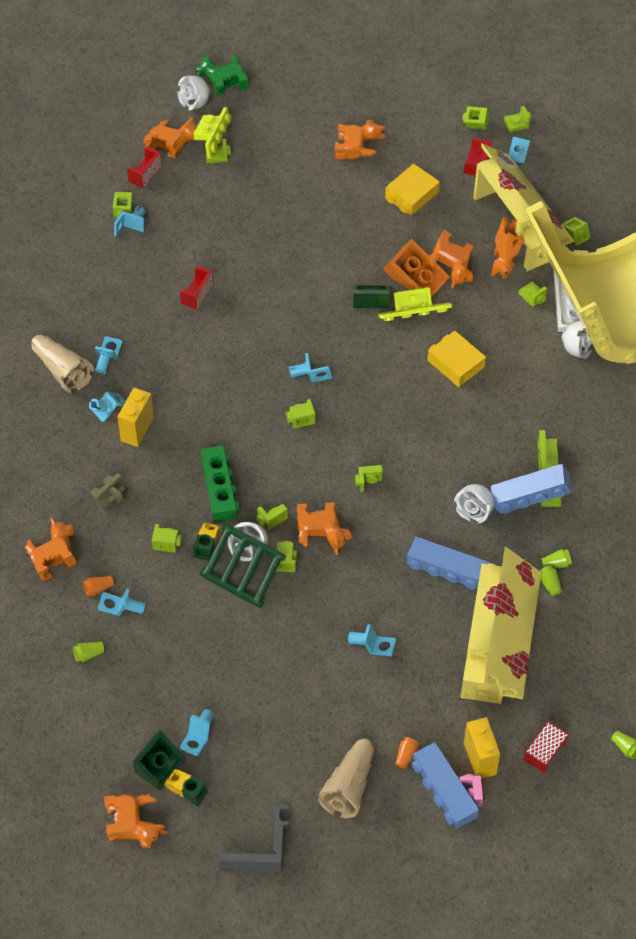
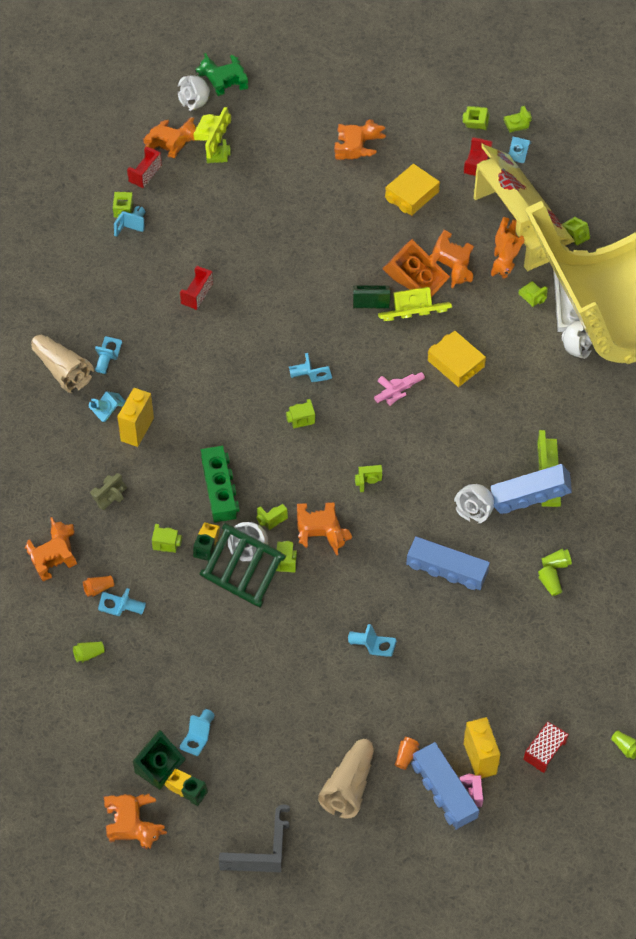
light yellow panel [461,546,541,704] -> none
none -> bright pink piece [374,372,425,406]

